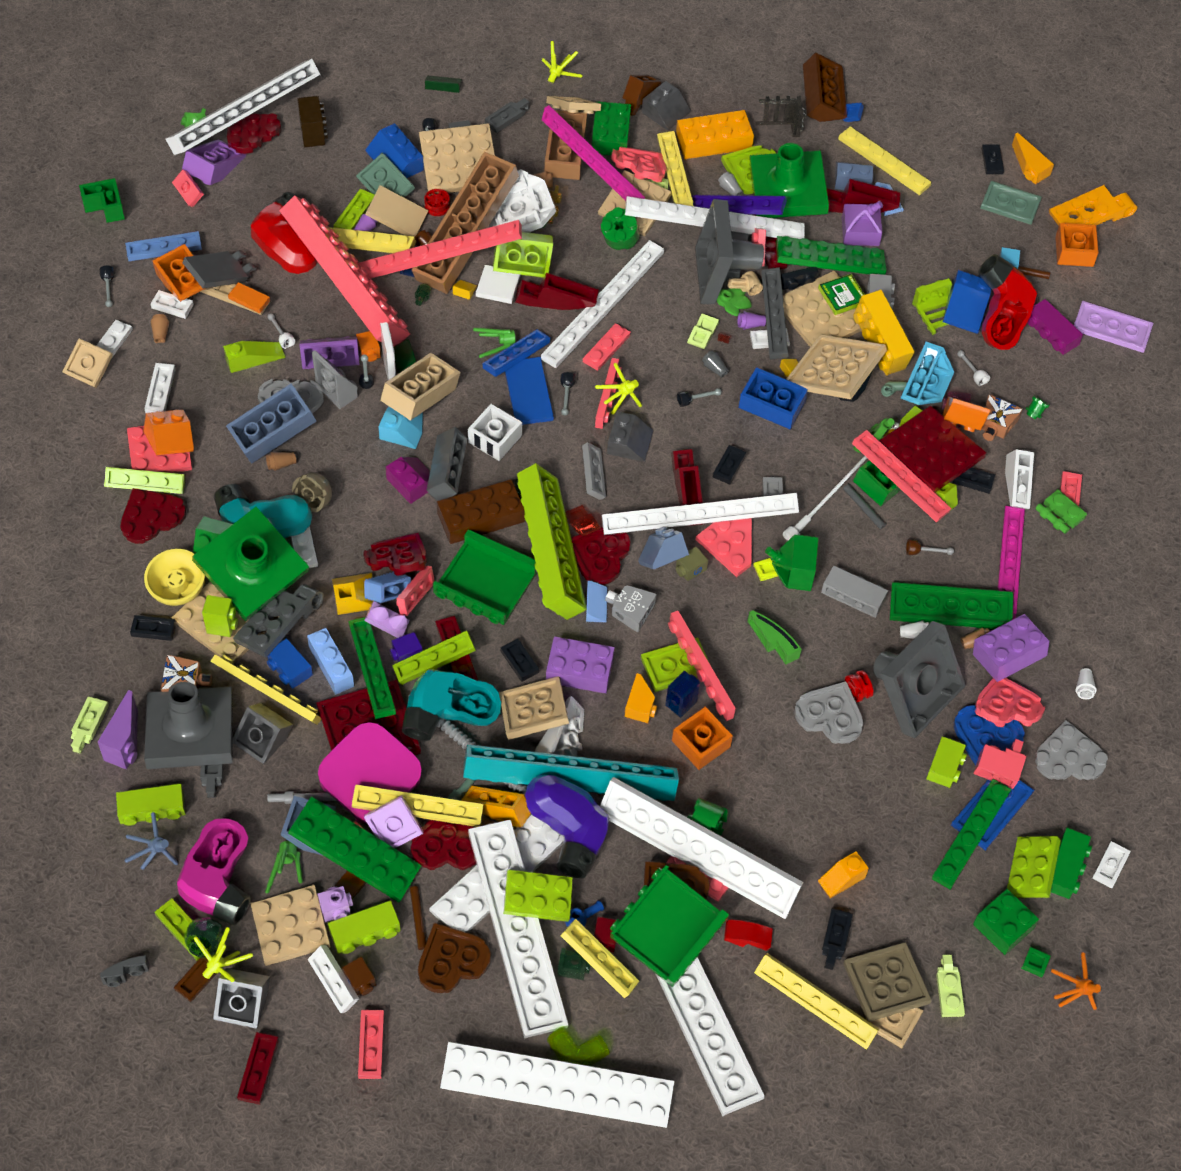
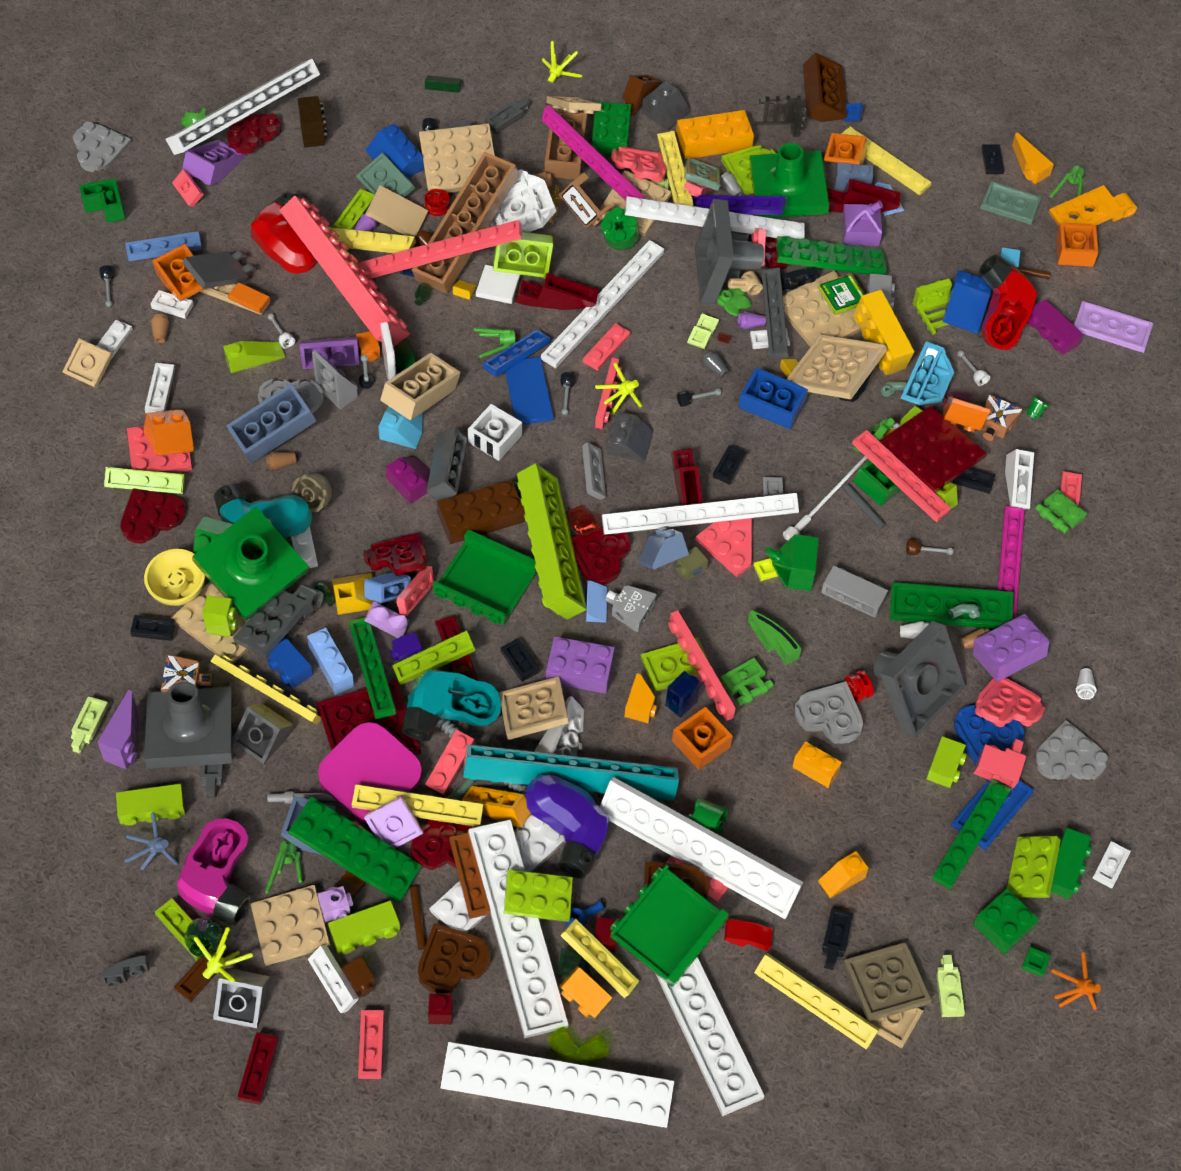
none -> light grey plate [73,122,132,172]
none -> clear green cylinder [313,582,335,606]
none -> coral plate [425,730,476,795]
none -> dark red brick [428,993,452,1024]
none -> dark orange plate [449,833,491,919]
none -> panel [559,172,612,228]
none -> light orange brick [559,966,612,1018]
none -> sand green tile [684,157,720,191]
none -> coral plate [684,181,716,197]
none -> bright green plate [720,658,774,706]
none -> light orange brick [792,741,842,788]
none -> orange slope [824,133,867,165]
none -> sand green arm [949,603,981,619]
none -> bright green plant [1050,166,1084,198]

